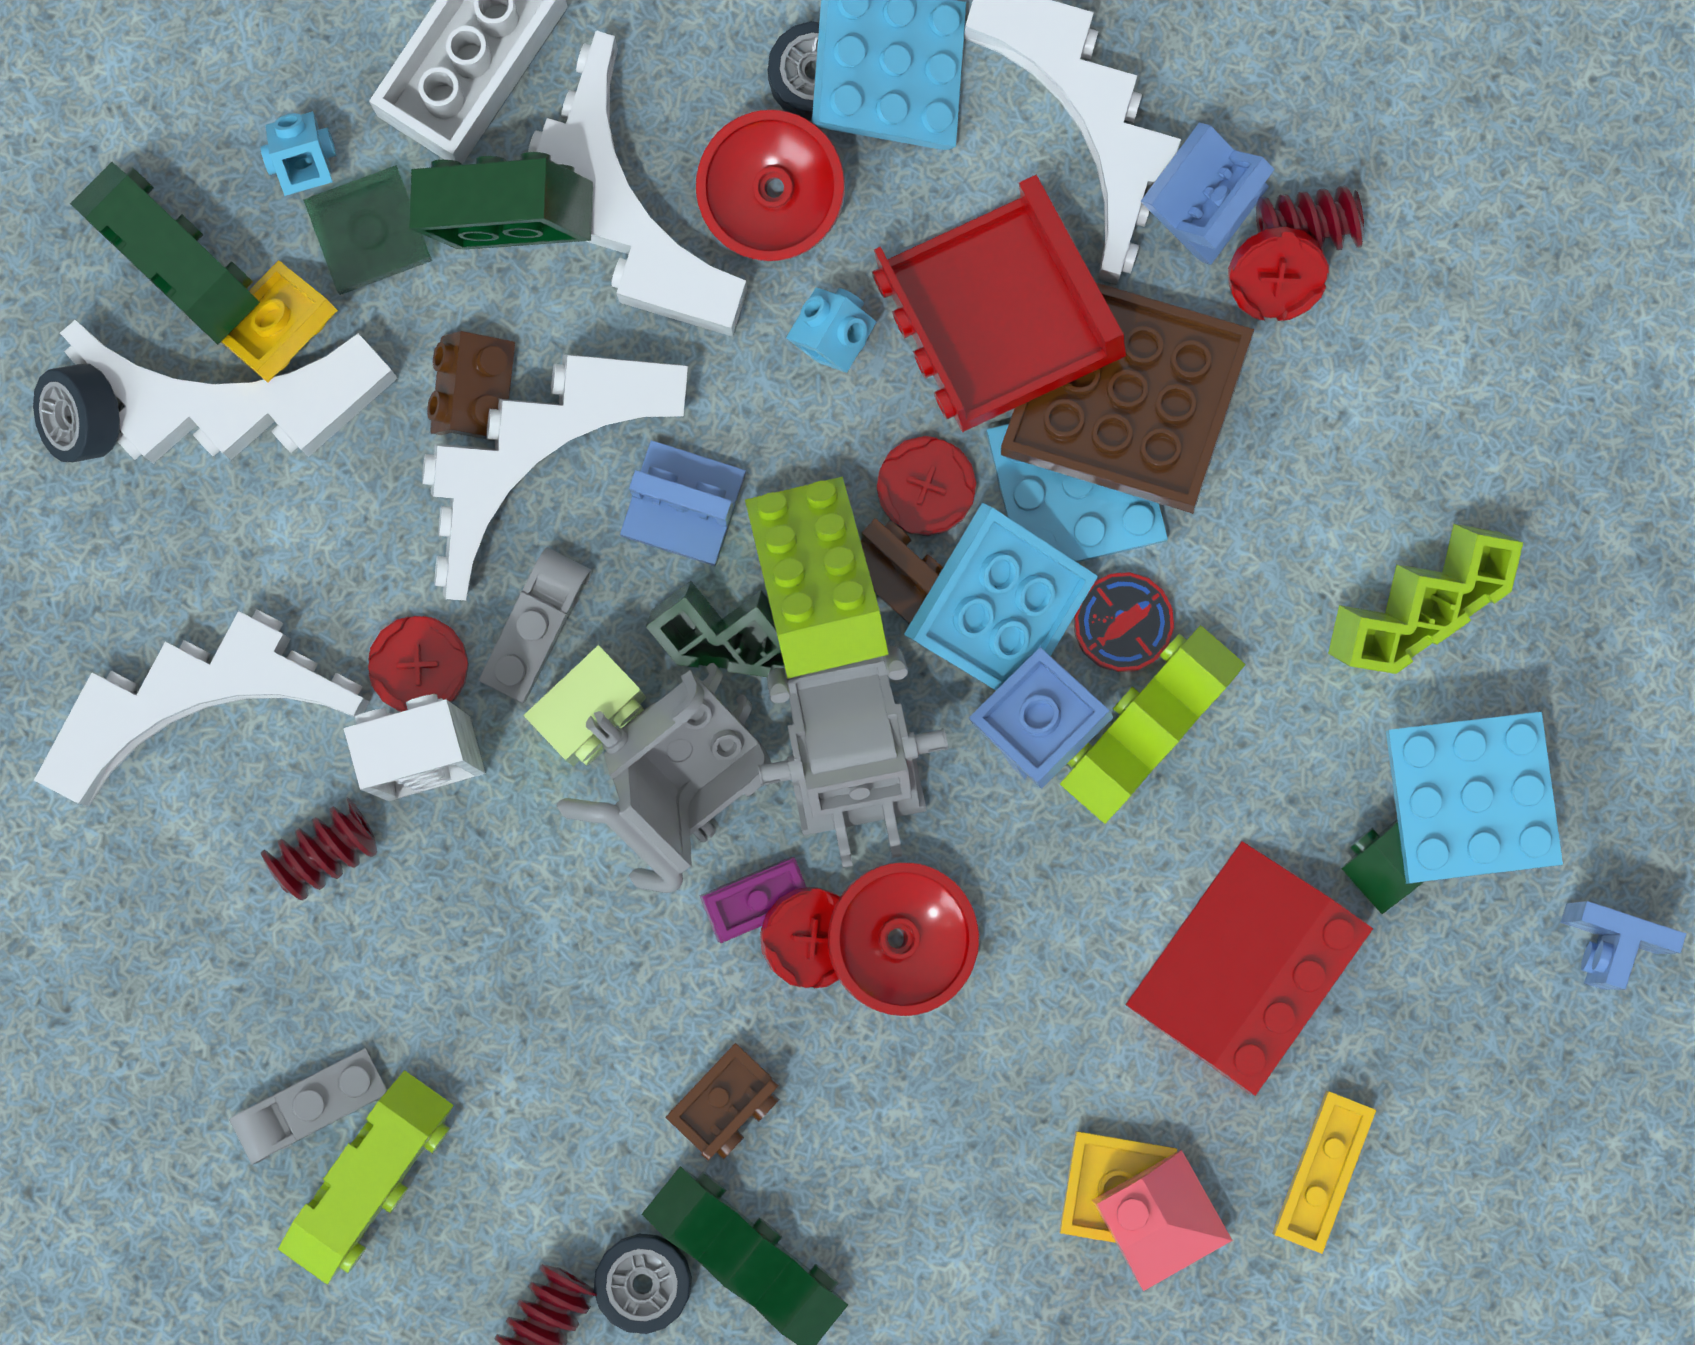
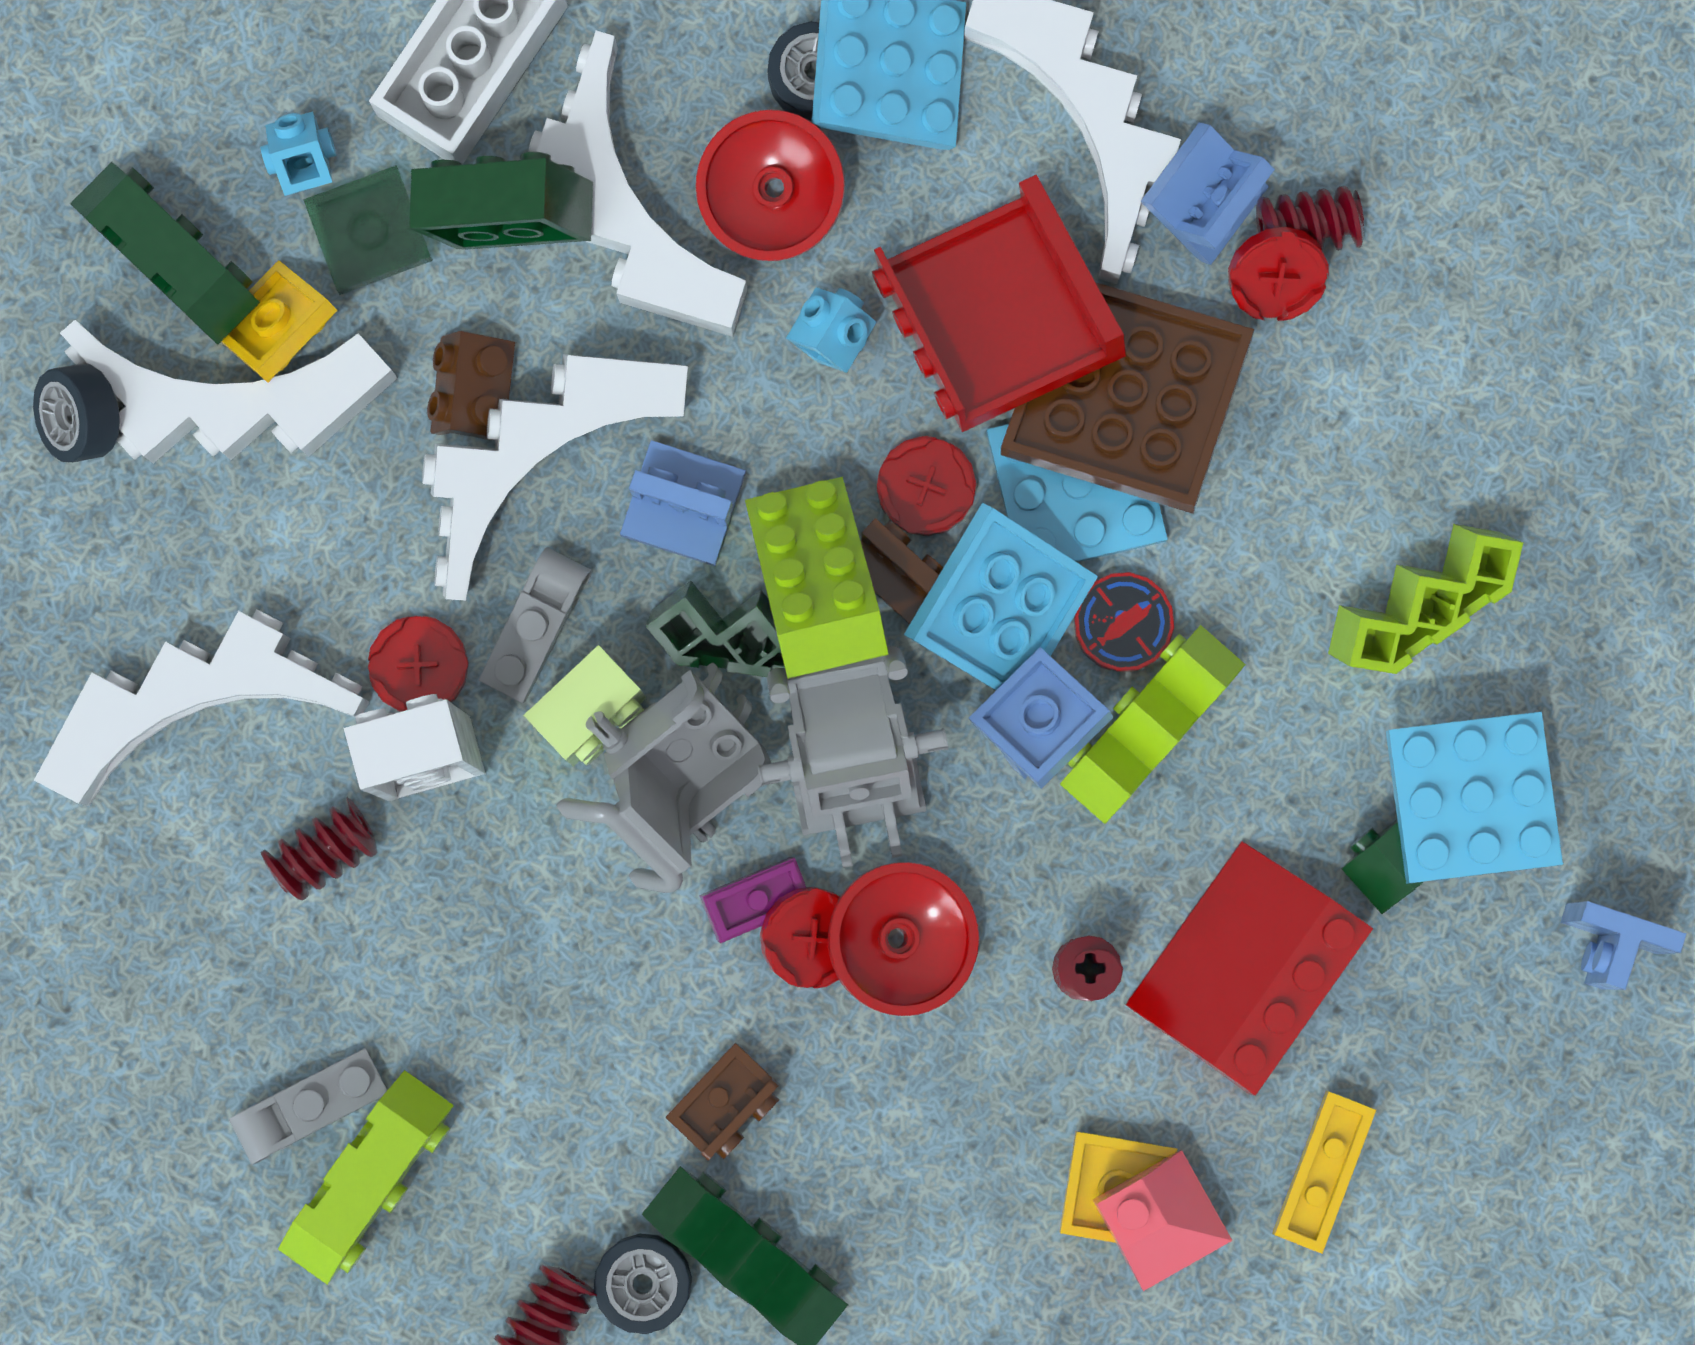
none -> dark red piece [1052,935,1123,1001]

